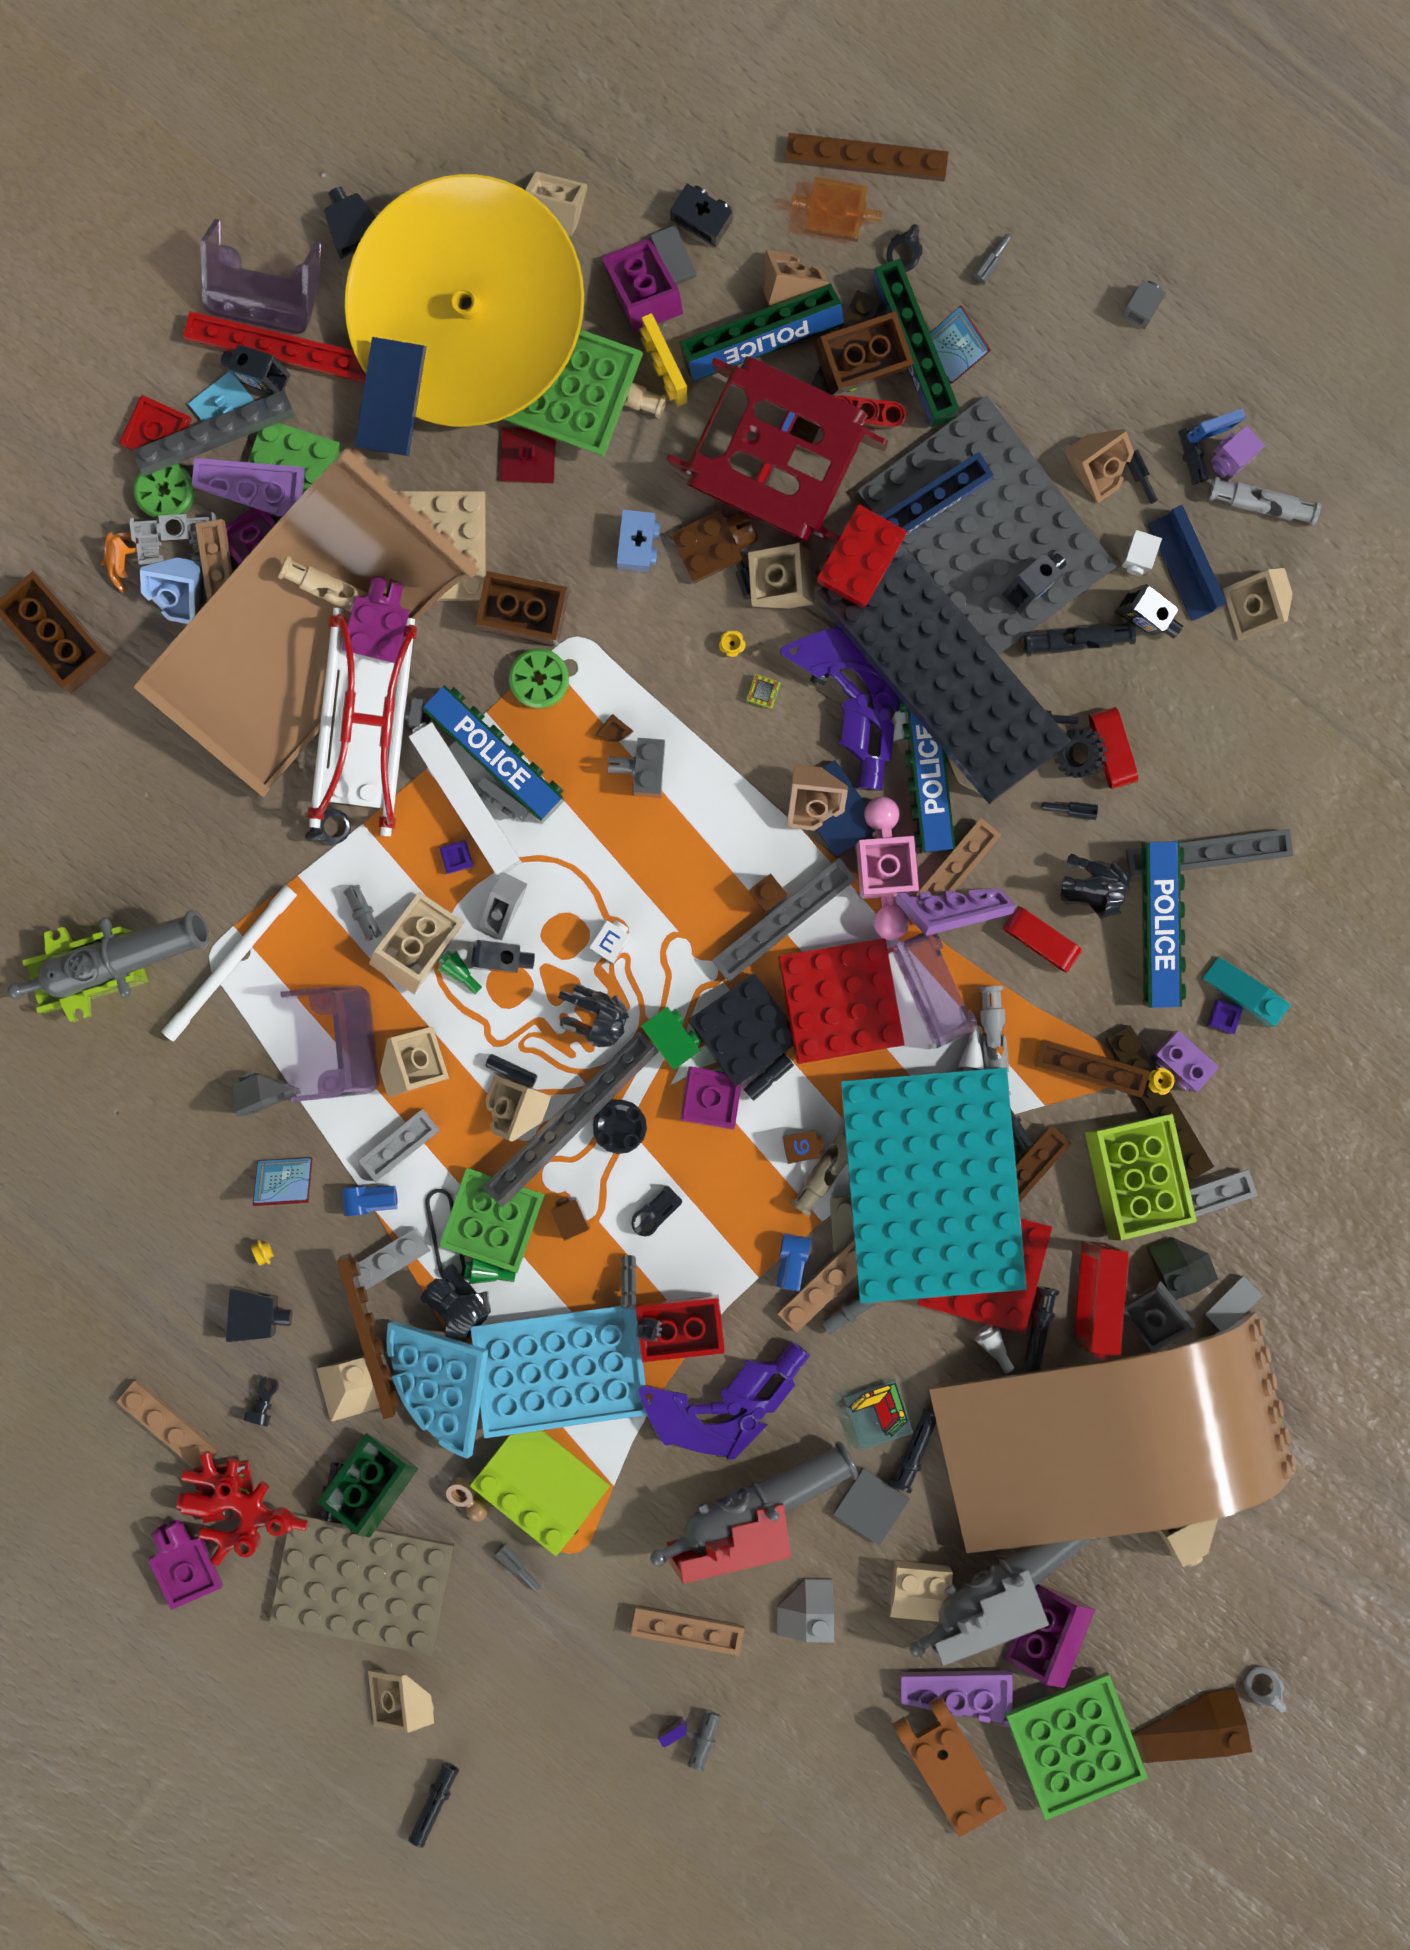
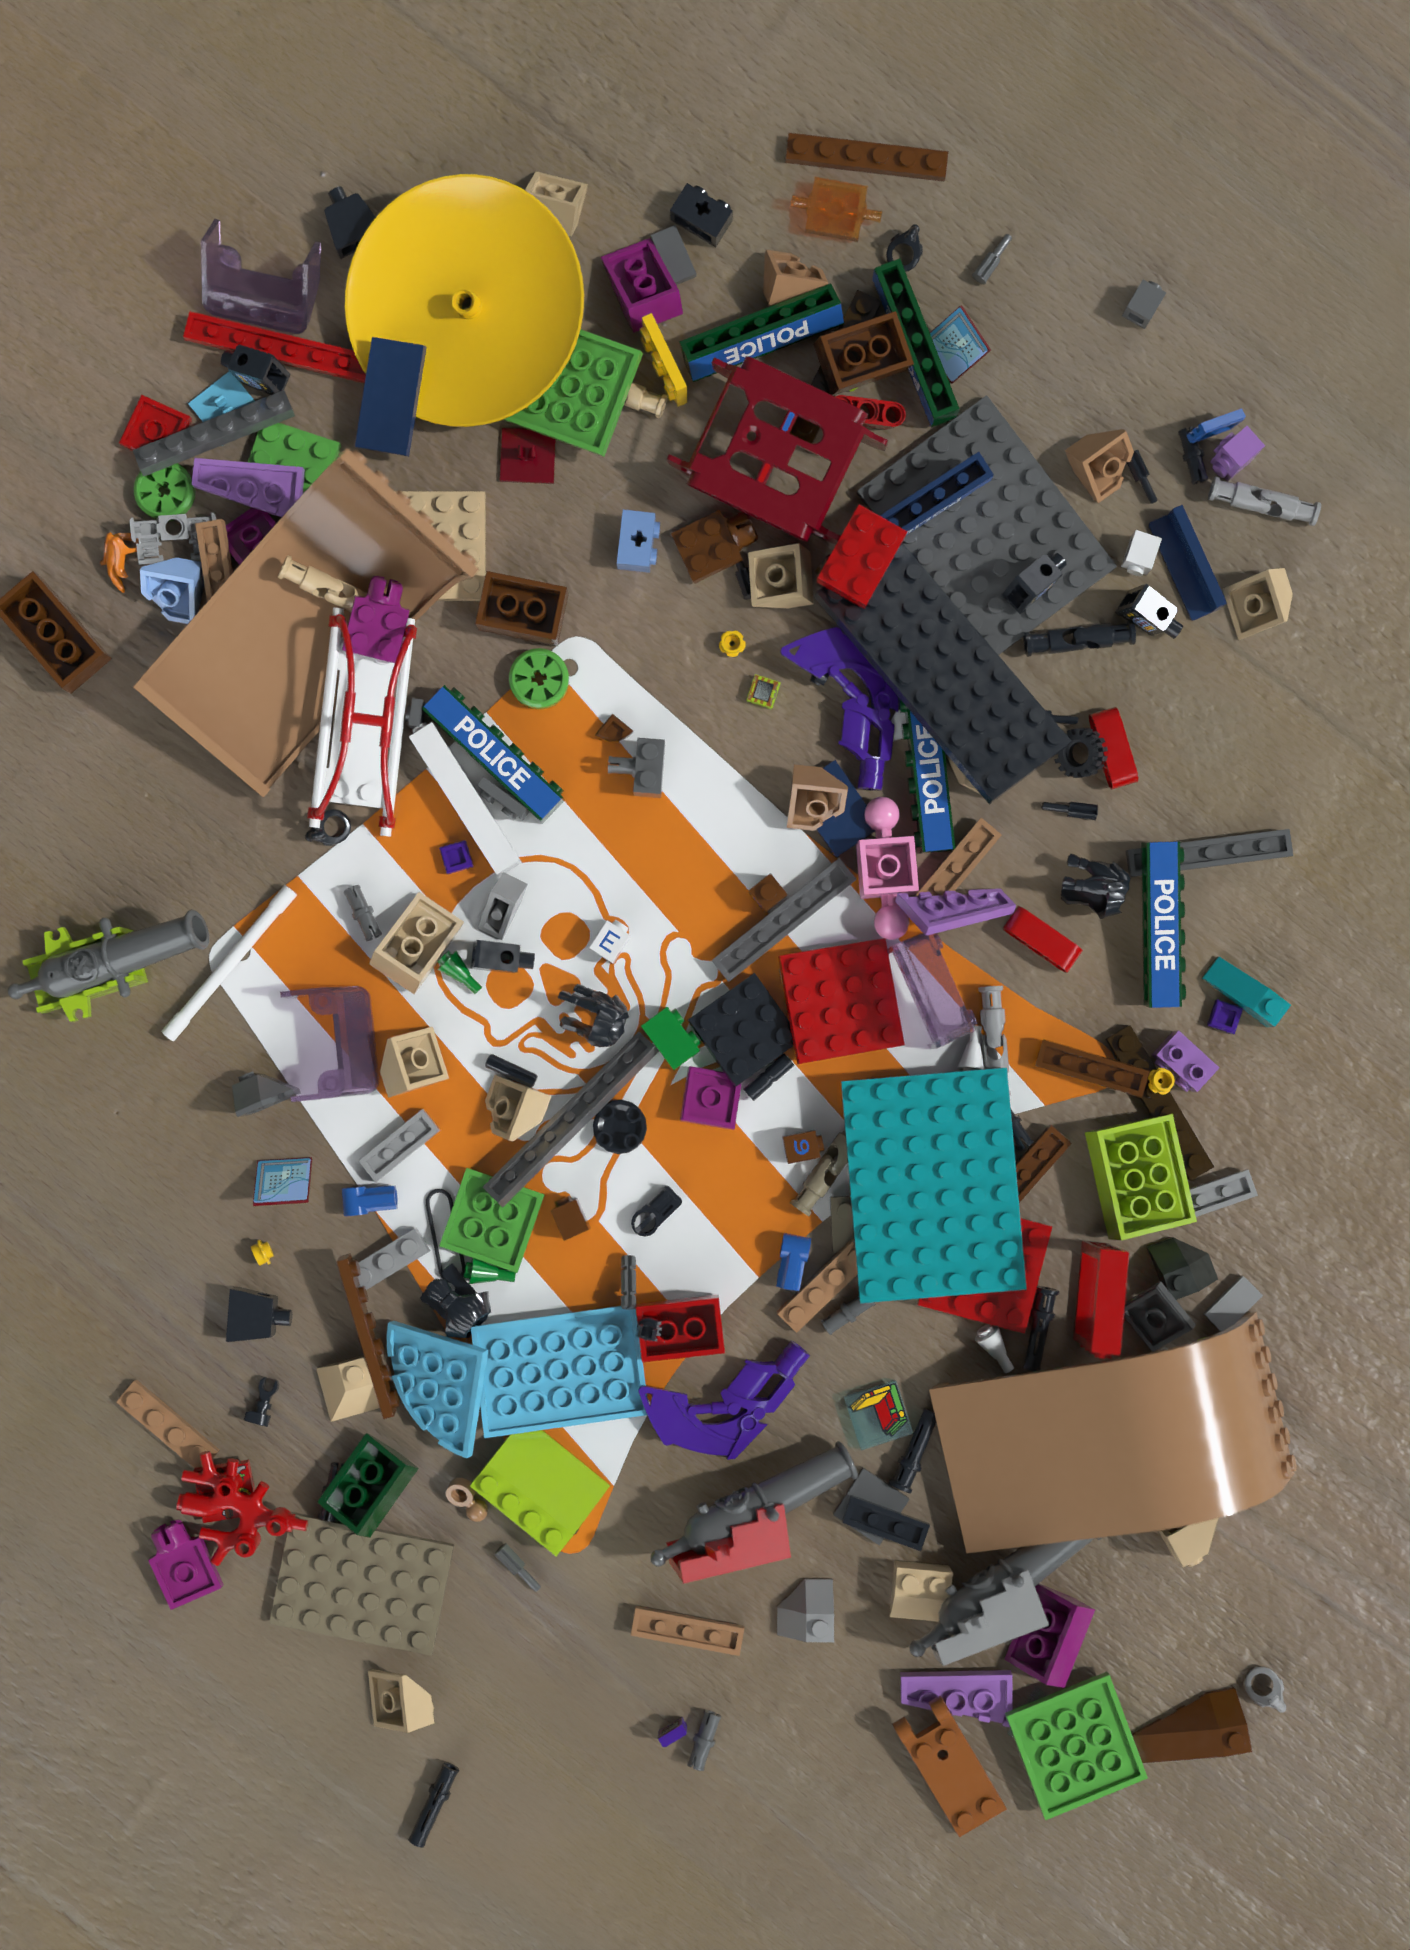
none -> black plate [842,1495,930,1551]

